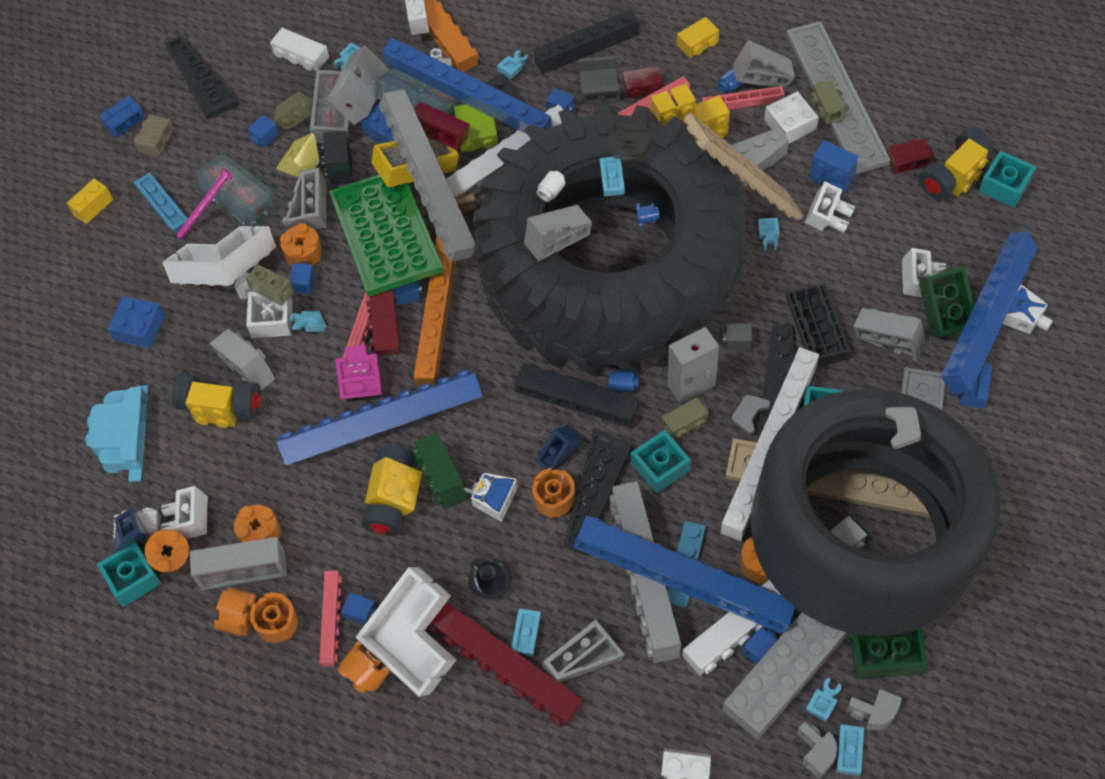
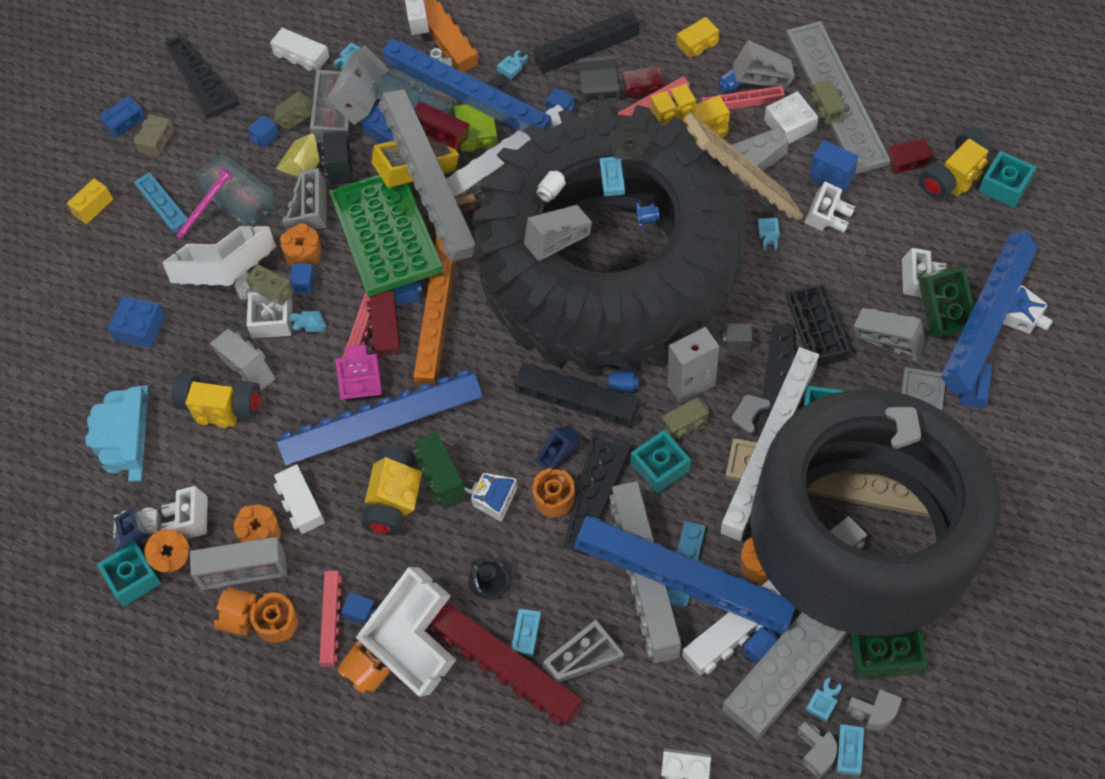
none -> white brick [273,464,325,534]

